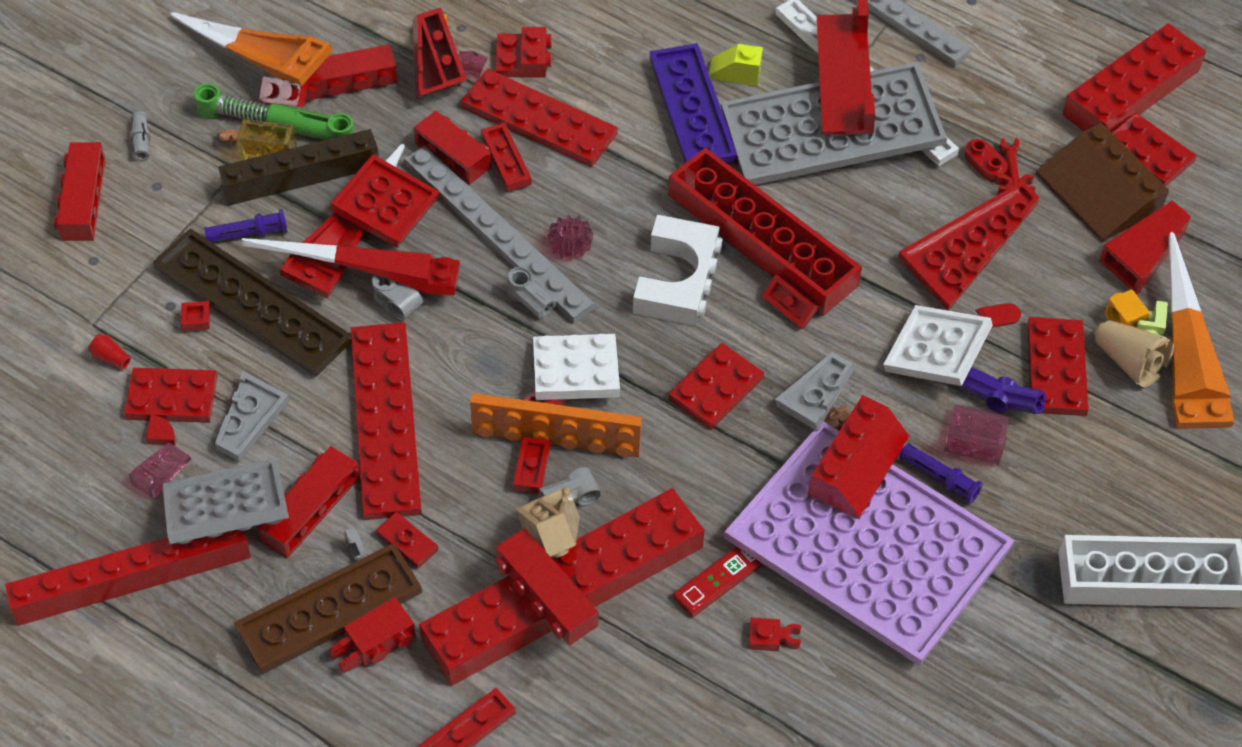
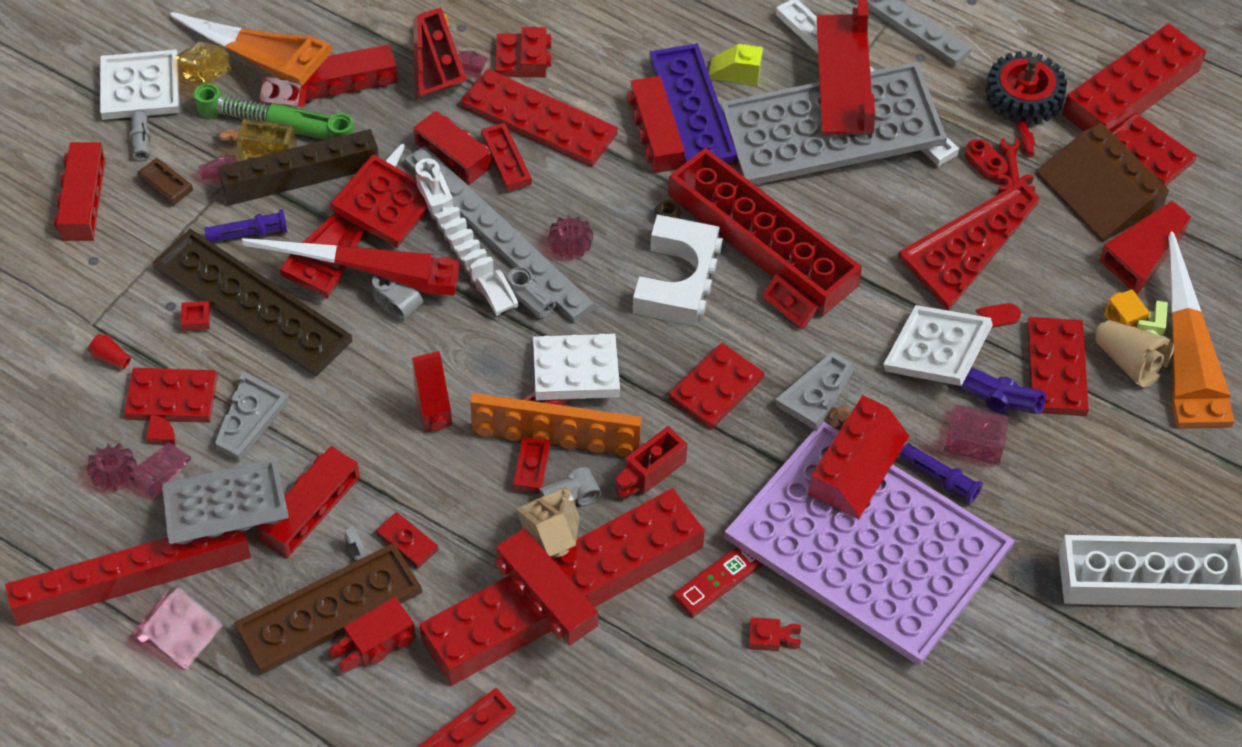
red plate [351,322,422,520] -> none
none -> clear pink gear [87,442,137,492]
none -> white plate [100,50,180,120]
none -> clear pink bracket [130,586,222,670]
none -> reddish brown plate [137,158,193,205]
none -> clear yellow brick [175,42,232,84]
none -> clear pink cone [199,153,238,180]
none -> red slope [412,351,452,432]
none -> white piece [415,158,518,316]
none -> red hinge [615,426,687,499]
none -> red brick [627,76,685,173]
none -> dark brown plate [654,200,680,219]
none -> wheel [985,51,1067,125]
none -> red piece [1016,118,1035,157]

